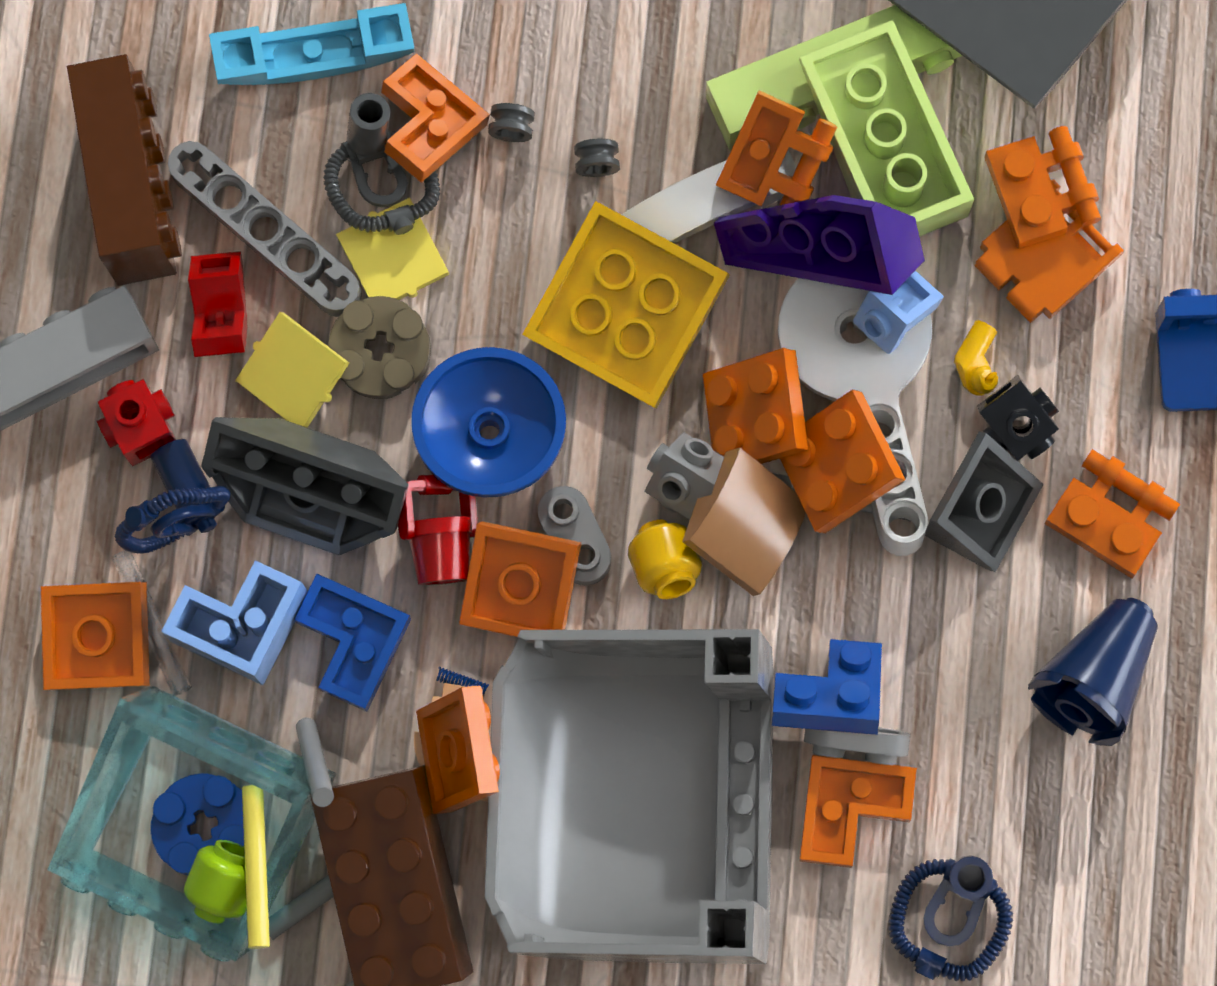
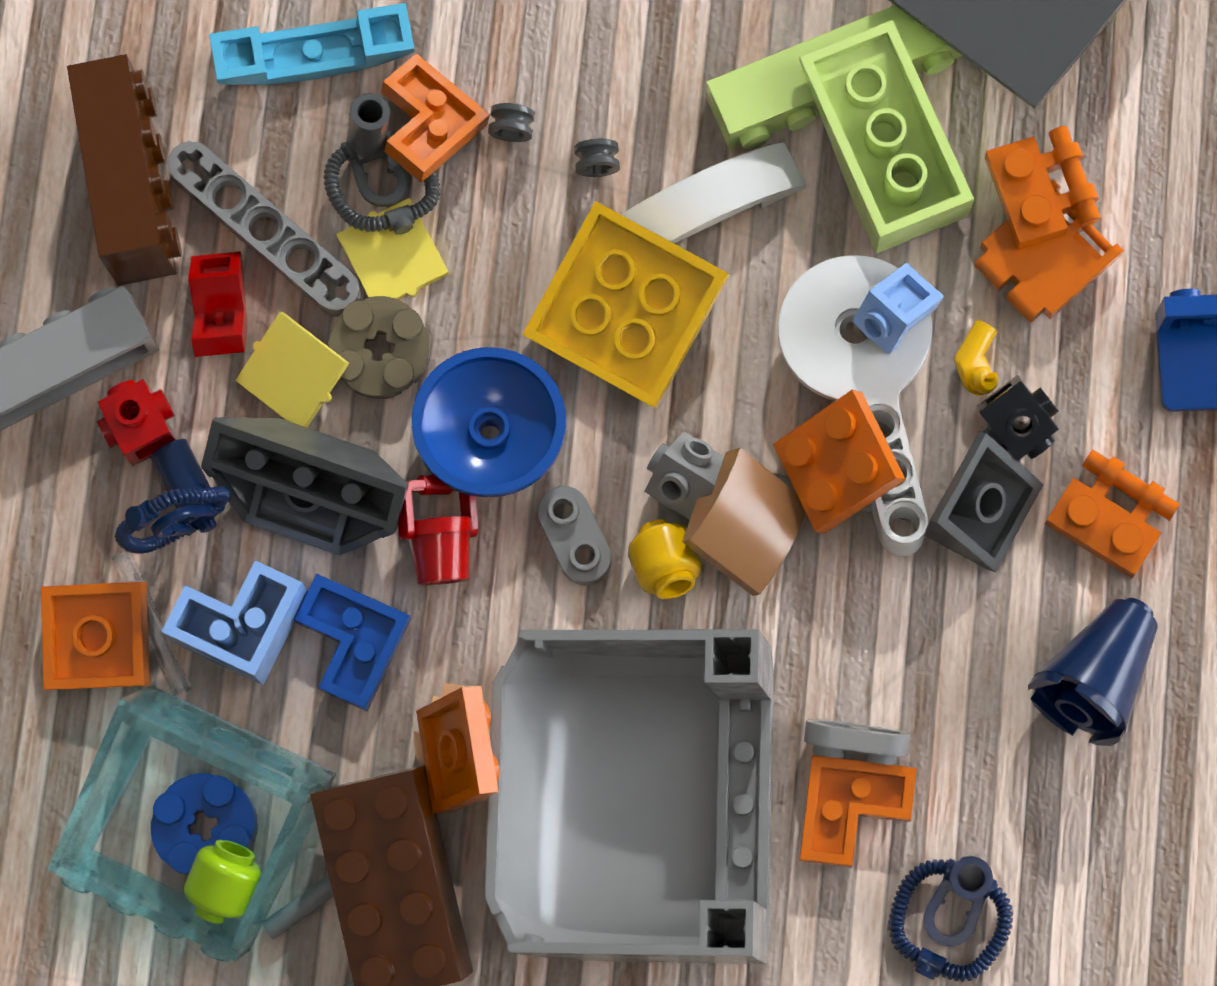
light yellow bar [242,785,270,949] -> none
light grey bar [296,718,334,807] -> none
blue leg [436,666,489,697] -> none
orange plate [459,521,581,637] -> none
orange plate [703,348,808,464] -> none
dark purple wedge [714,195,925,295] -> none
orange plate [716,90,837,207] -> none
blue plate [772,639,882,735] -> none

